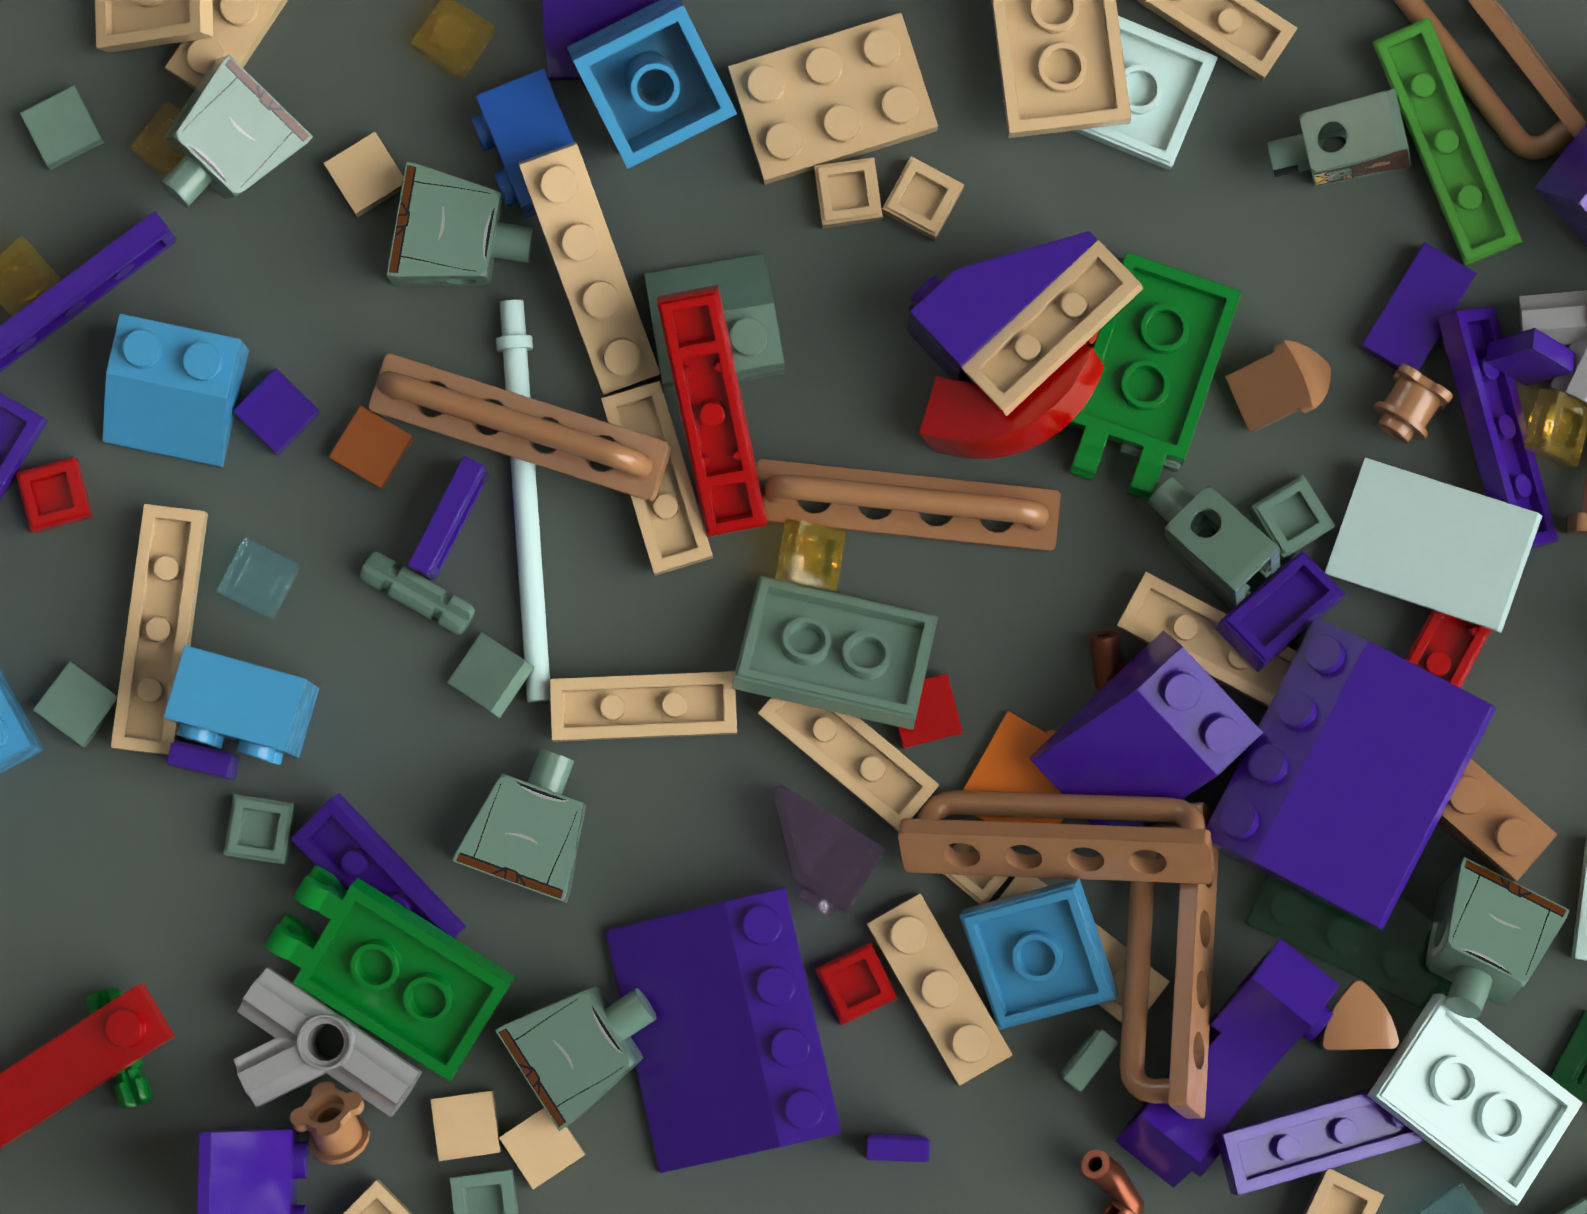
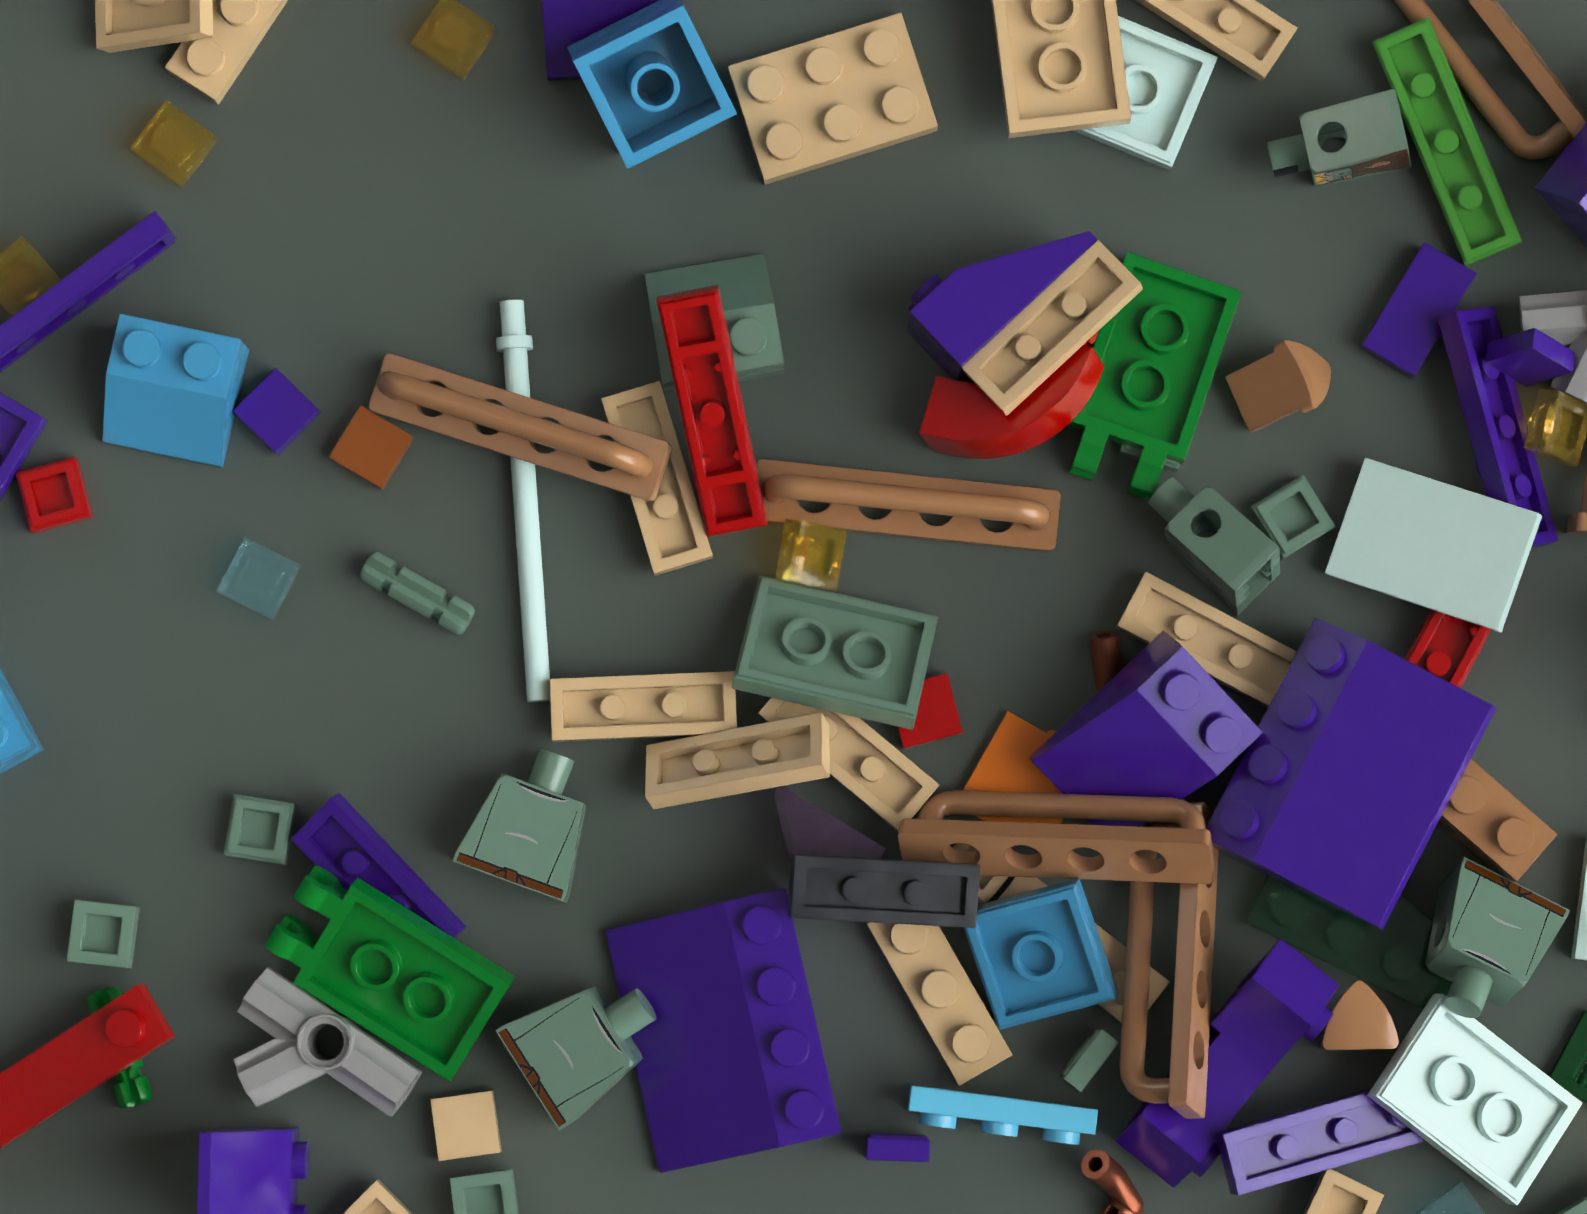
sand green tile [20,86,105,170] -> none
sand green tile [33,661,118,748] -> none
tan plate [111,504,208,755] -> none
torso [160,55,313,207] -> none
dark azure brick [163,645,319,765] -> none
dark purple tile [167,741,240,780] -> none
medium nougat brick [290,1081,370,1165] -> none
tan tile [324,132,404,218] -> none
sand green torso [387,162,535,287] -> none
dark purple tile [408,456,489,581] -> none
sand green tile [447,632,534,718] -> none
blue brick [471,68,574,219] -> none
tan tile [499,1108,586,1190] -> none
tan plate [518,142,660,395] -> none
tan tile [814,157,883,229] -> none
red tile [815,943,898,1025] -> none
tan tile [882,156,964,241] -> none
dark purple tile [1215,550,1345,673] -> none
medium nougat brick [1373,363,1453,444] -> none
none -> sand green plate [67,900,140,969]
none -> tan plate [645,712,830,809]
none -> black plate [787,853,980,928]
none -> medium azure plate [907,1085,1098,1145]

